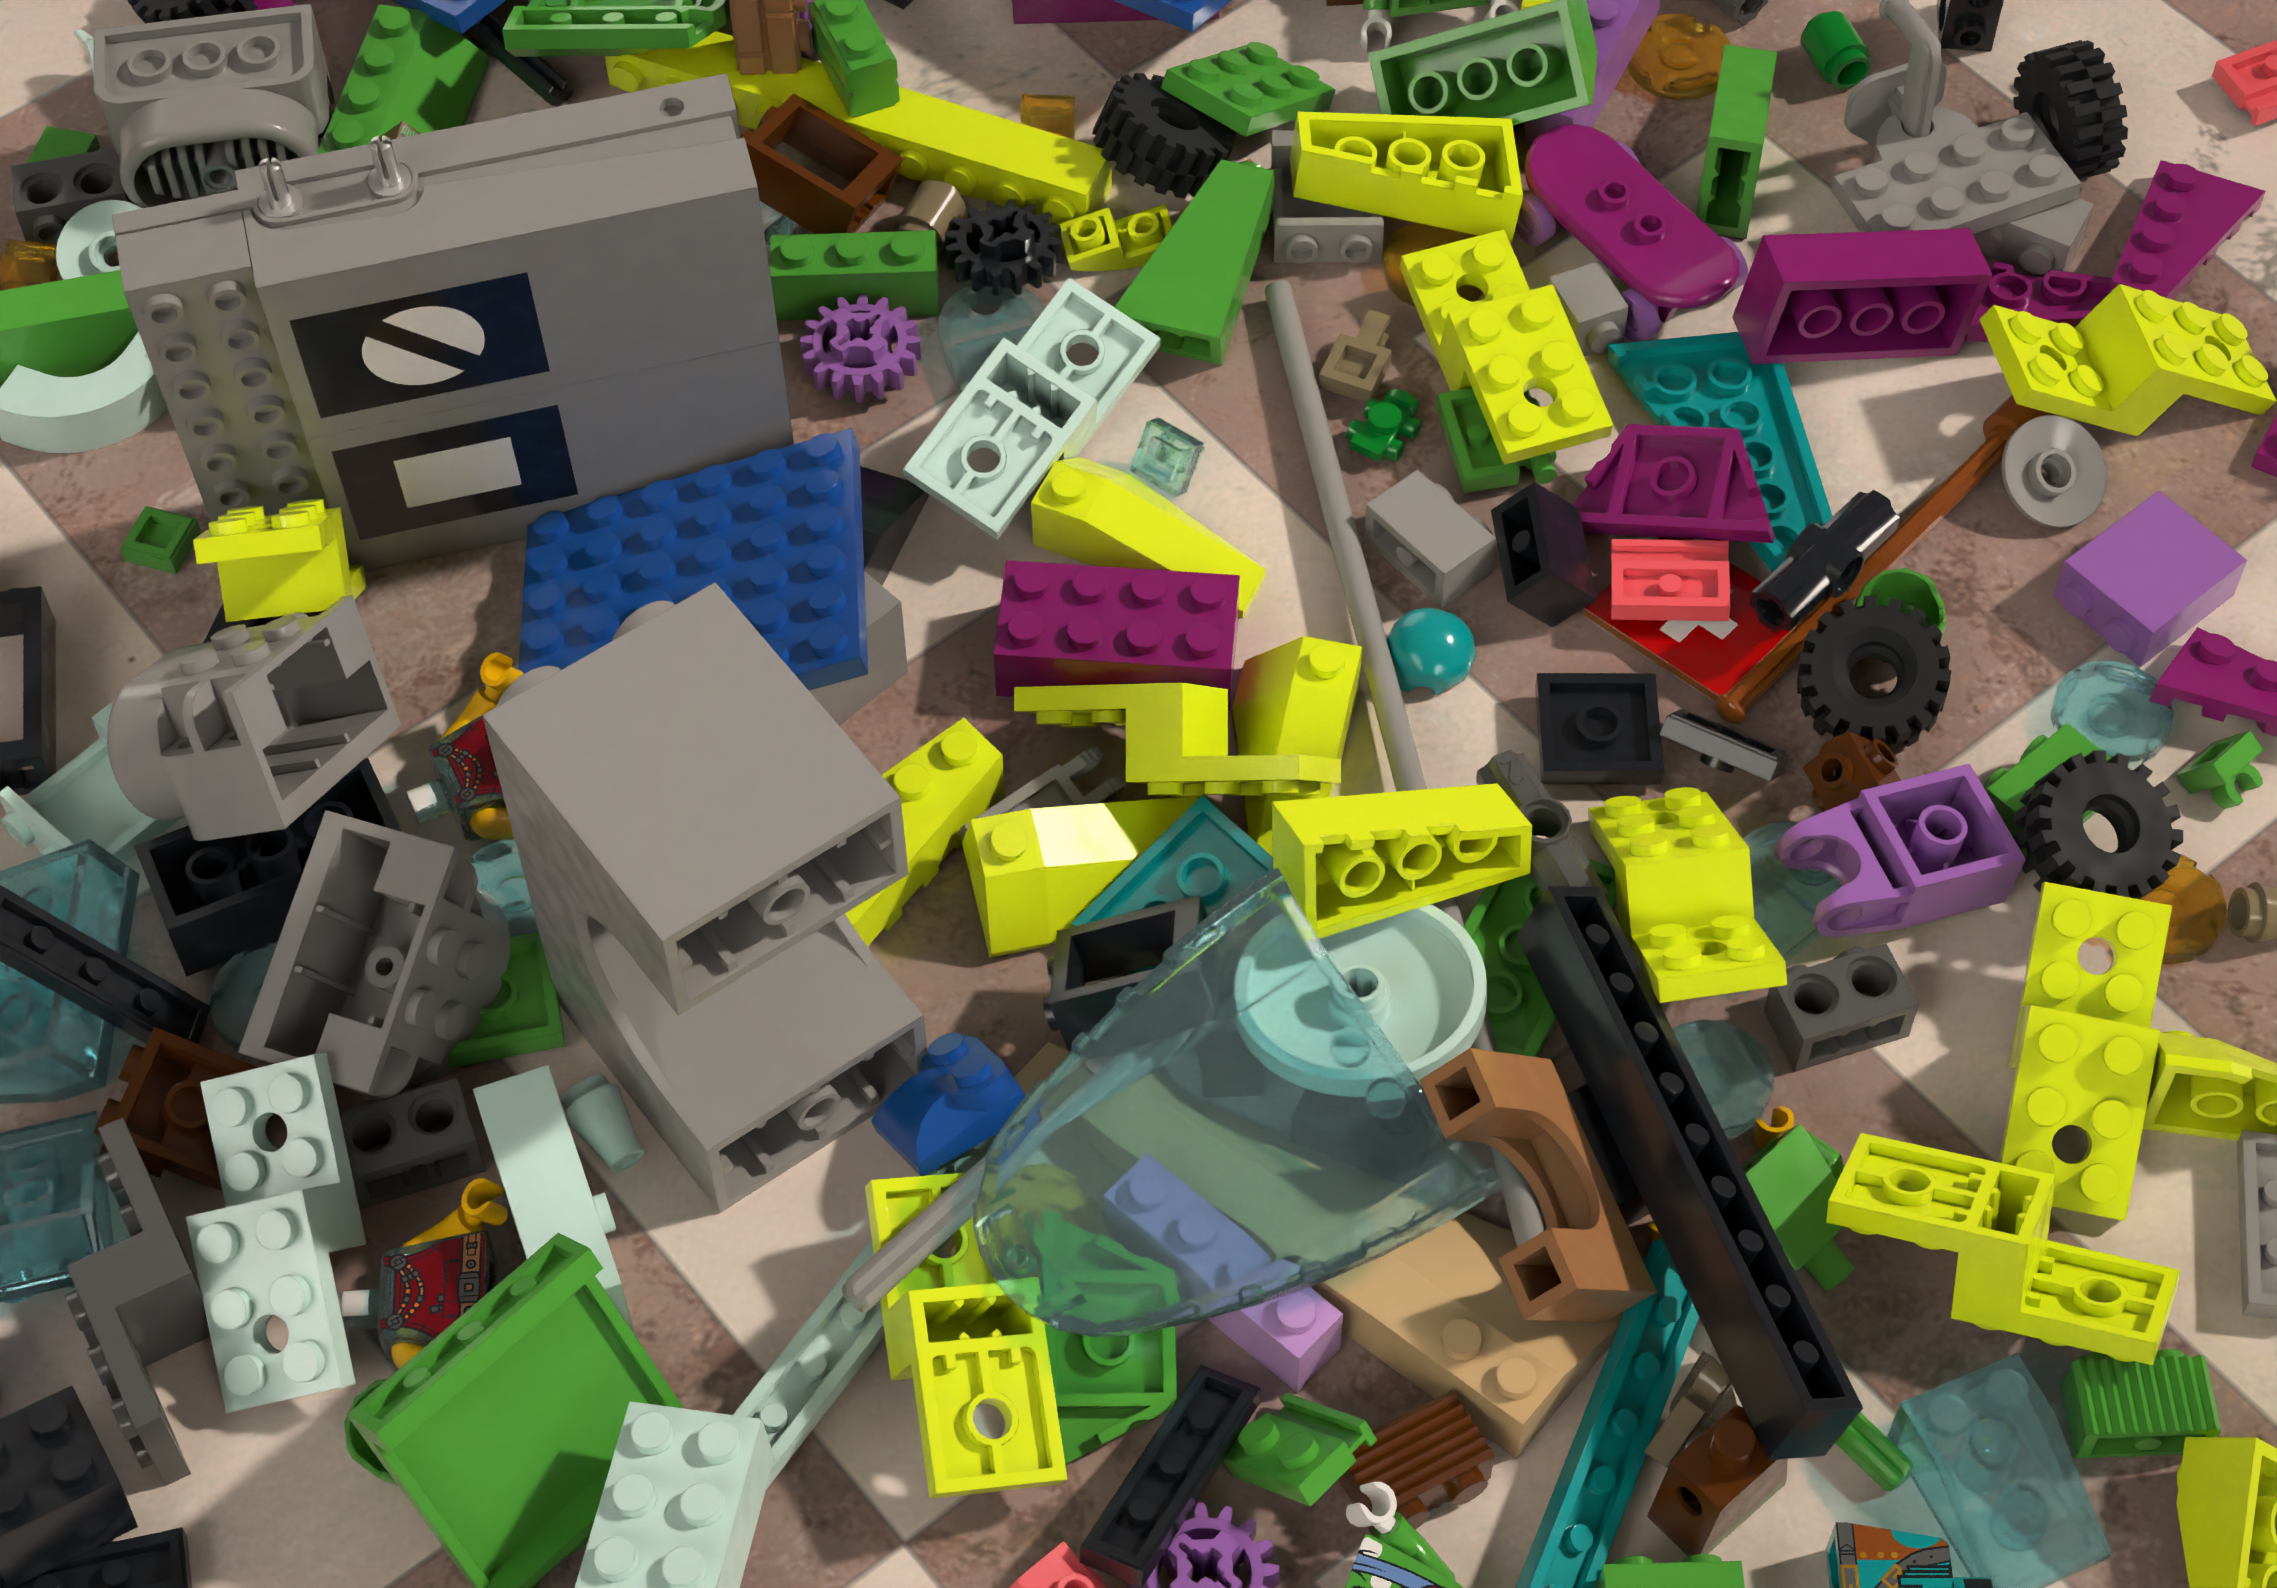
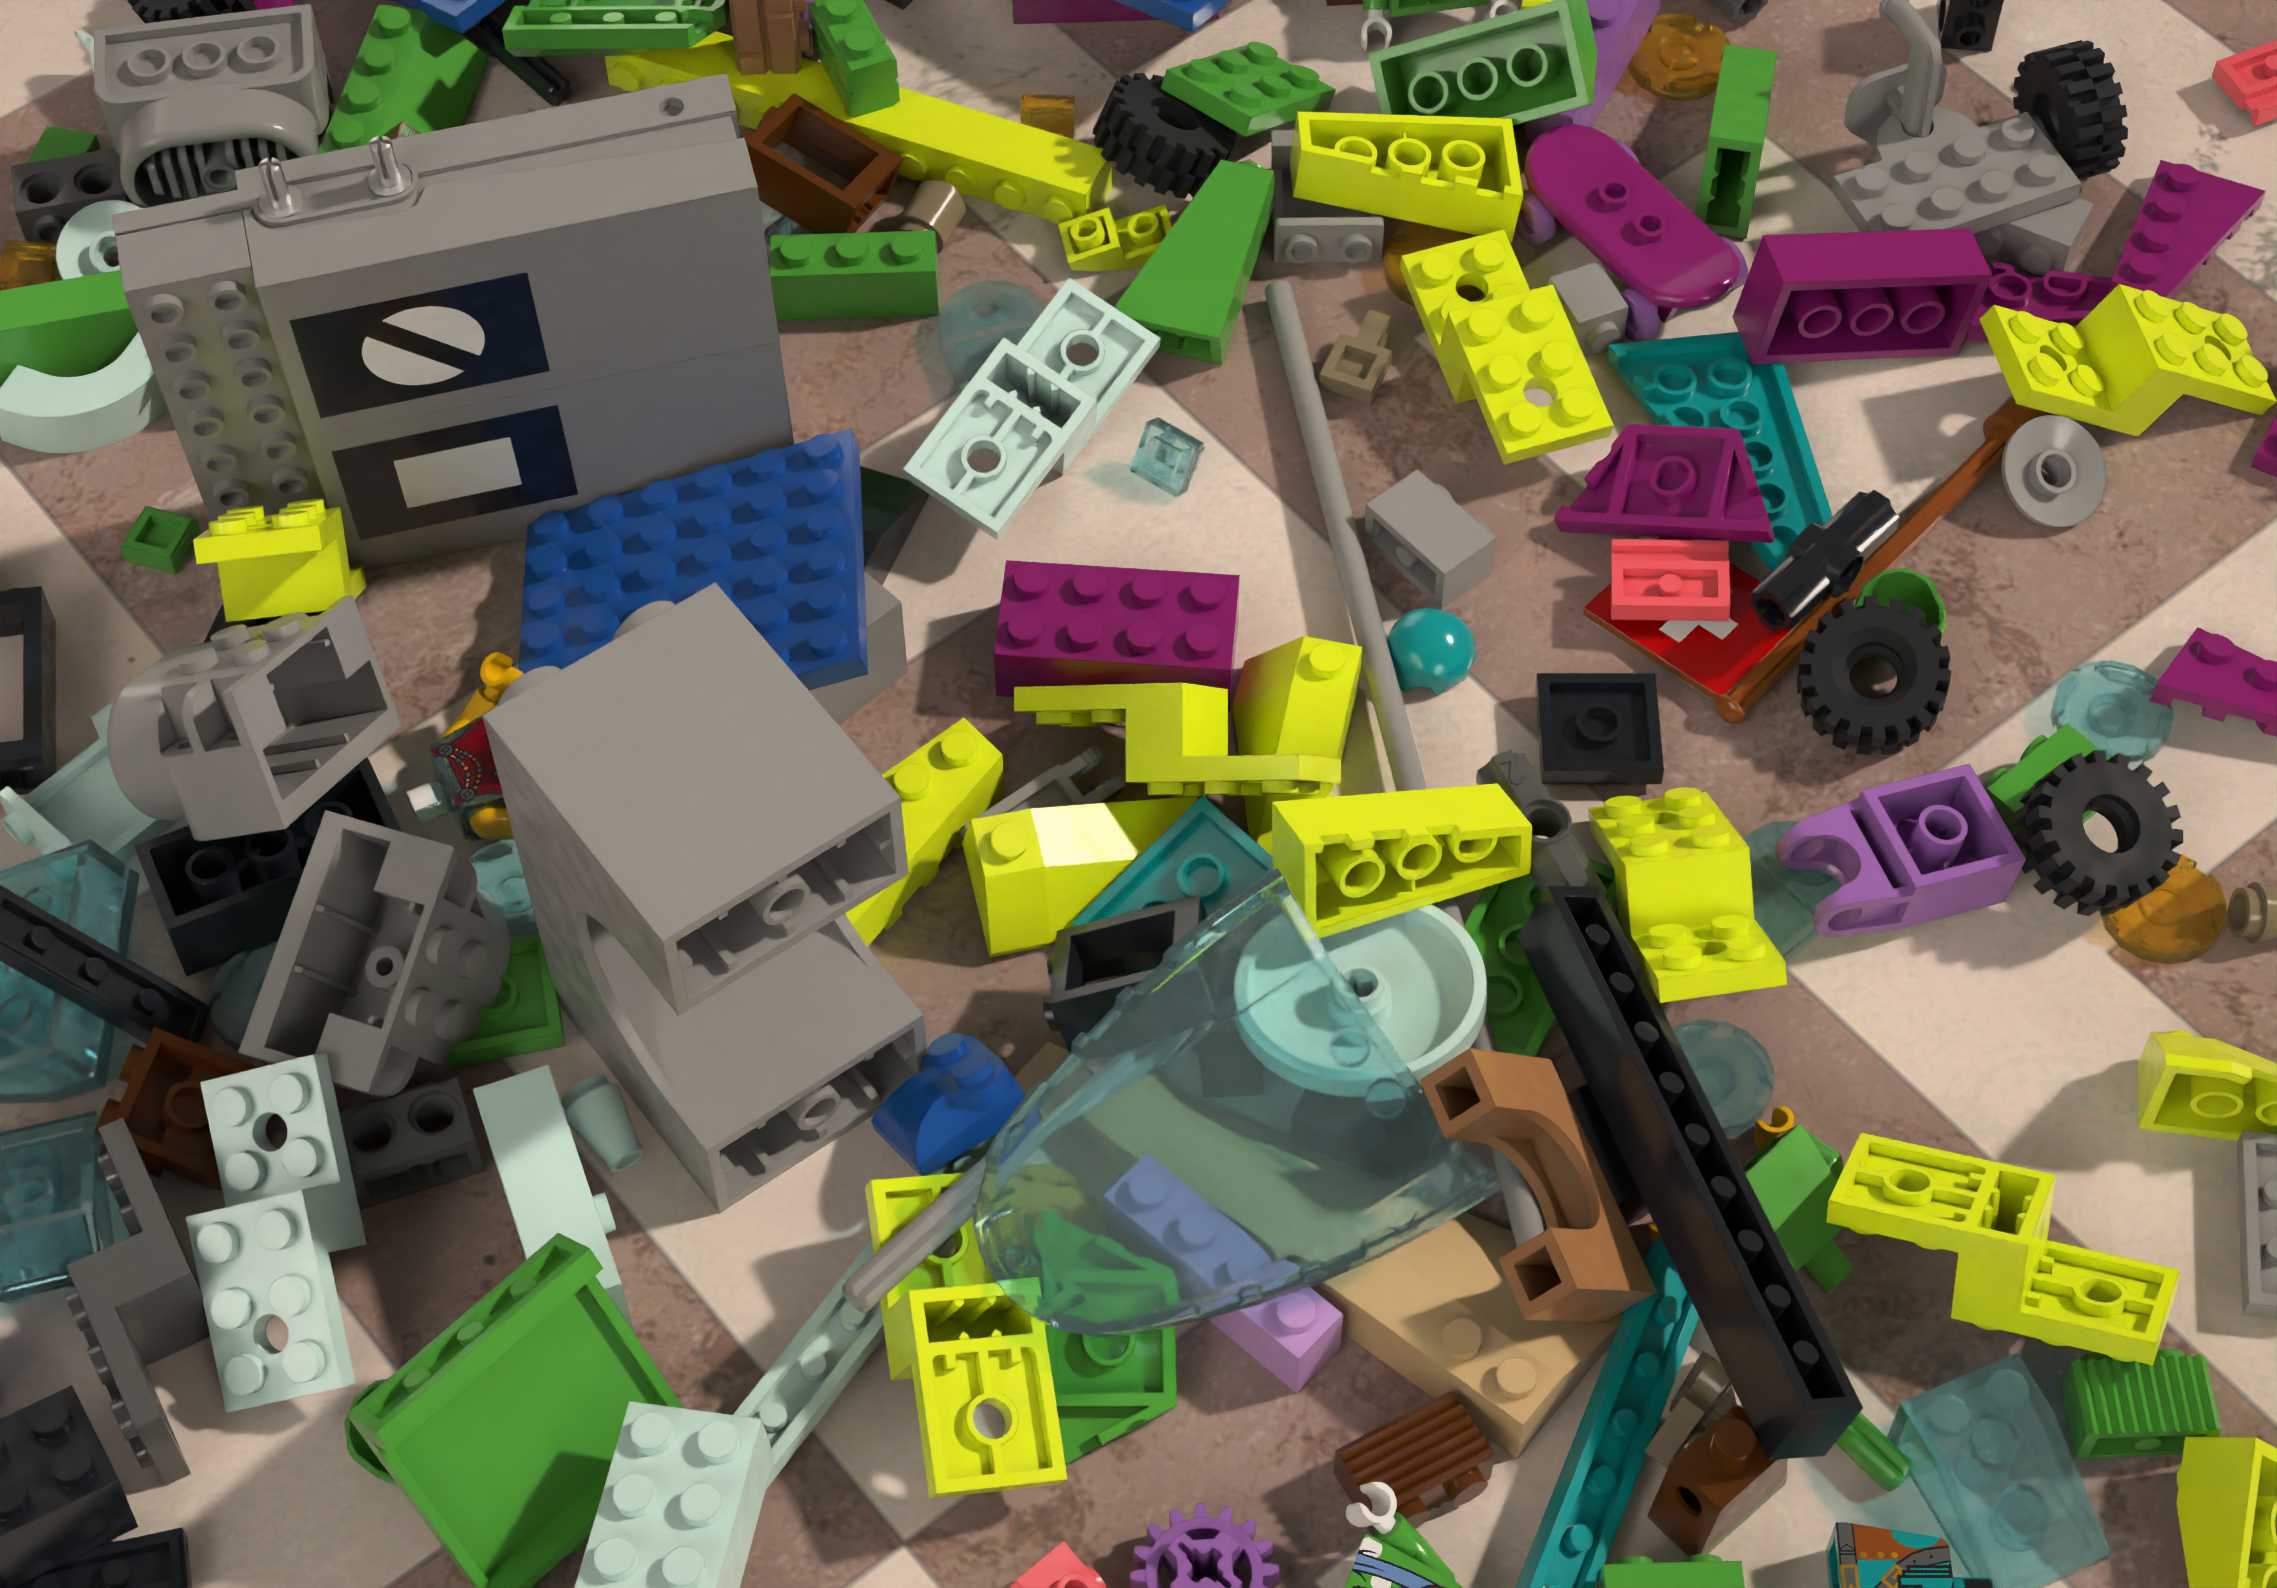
torso [342,1178,508,1369] -> none
medium lavender gear [800,294,922,403] -> none
black gear [945,199,1063,296] -> none
neon yellow wedge [1031,457,1266,618] -> none
black tile [1080,1365,1261,1588] -> none
bright green plate [1223,1392,1377,1507] -> none
green piece [1346,388,1422,463] -> none
bright green plate [1436,388,1557,493] -> none
black brick [1491,481,1597,628] -> none
plate [1659,708,1789,781] -> none
dark grey brick [1764,943,1919,1072] -> none
green brick [1800,11,1871,89] -> none
reddish brown brick [1803,731,1901,812] -> none
neon yellow bracket [1999,882,2172,1221] -> none
medium lavender brick [2053,490,2247,668] -> none
bright green tile [2177,731,2264,809] -> none

